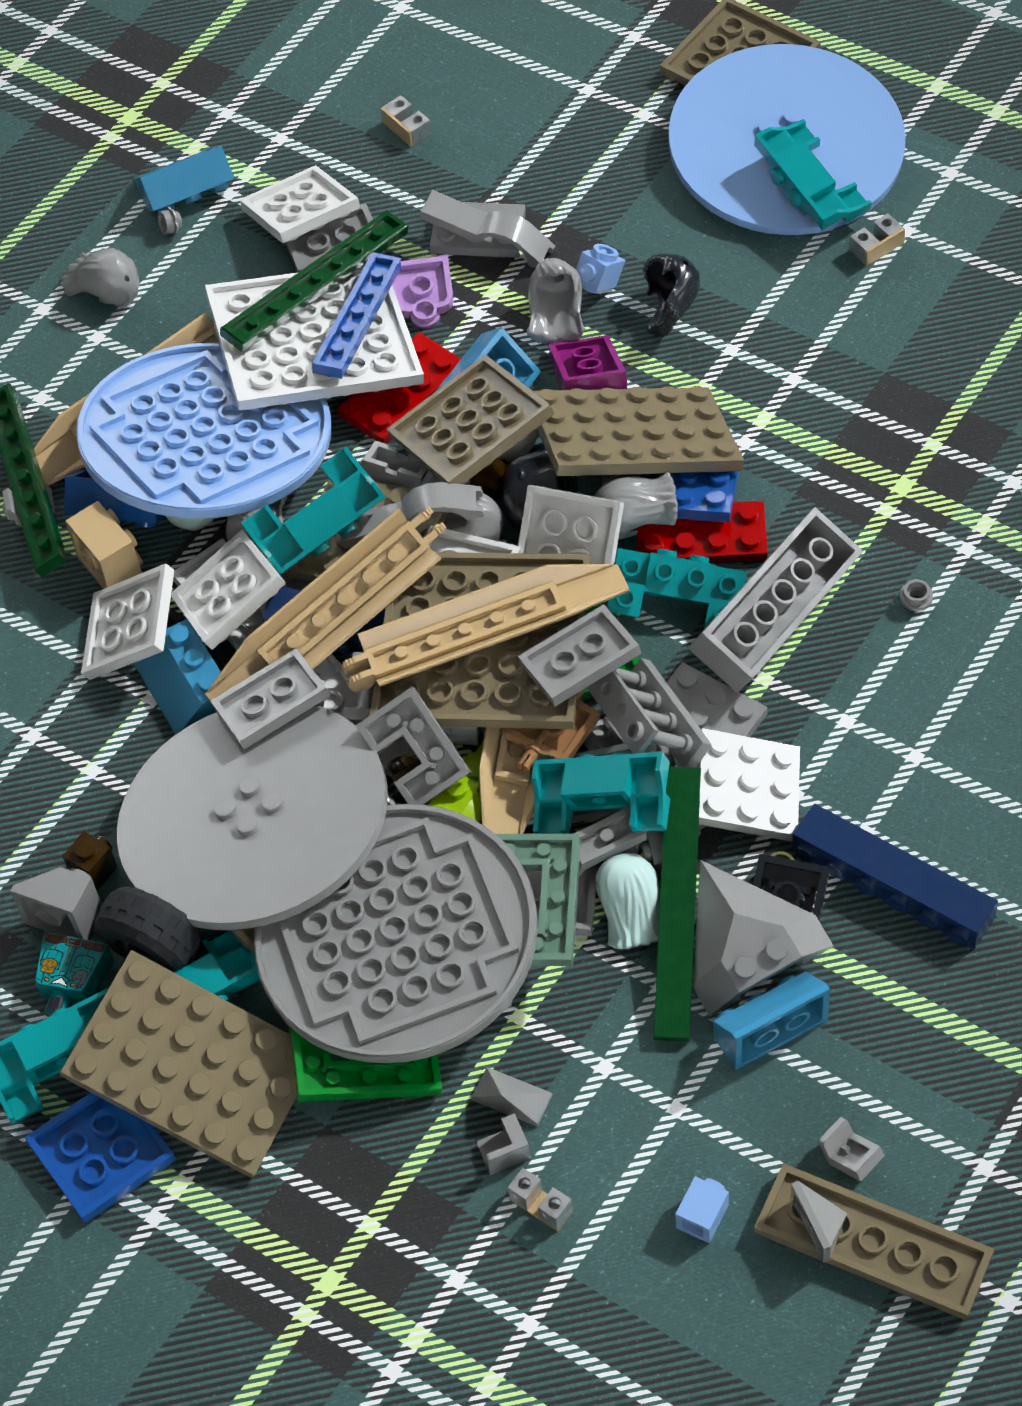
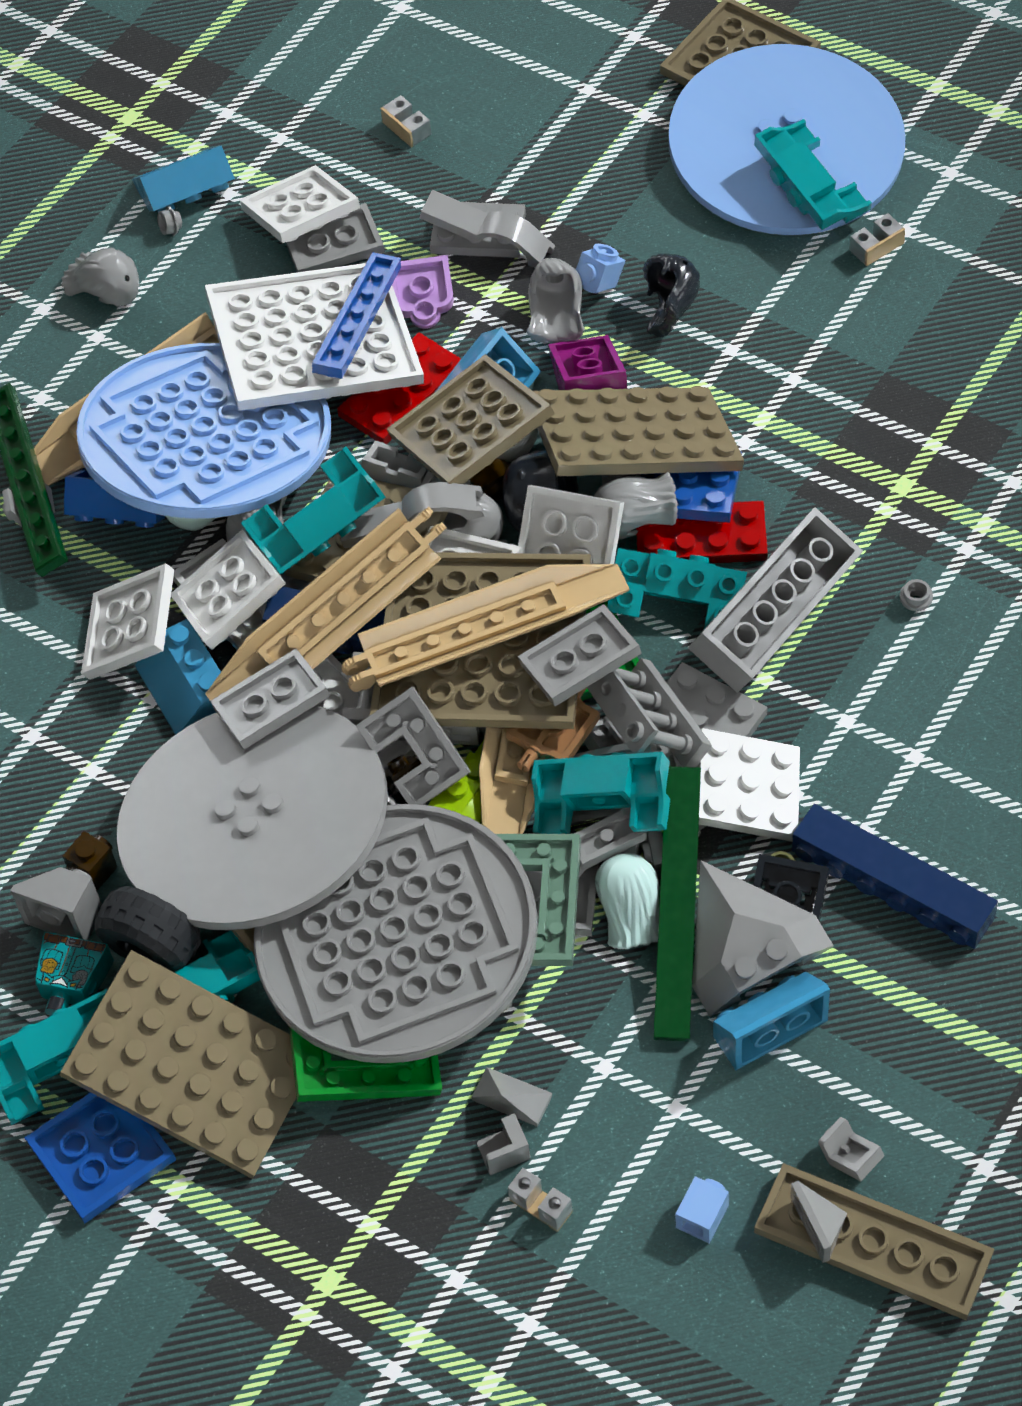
tan brick [65,501,143,589] -> none
dark green tile [220,210,409,352] -> none

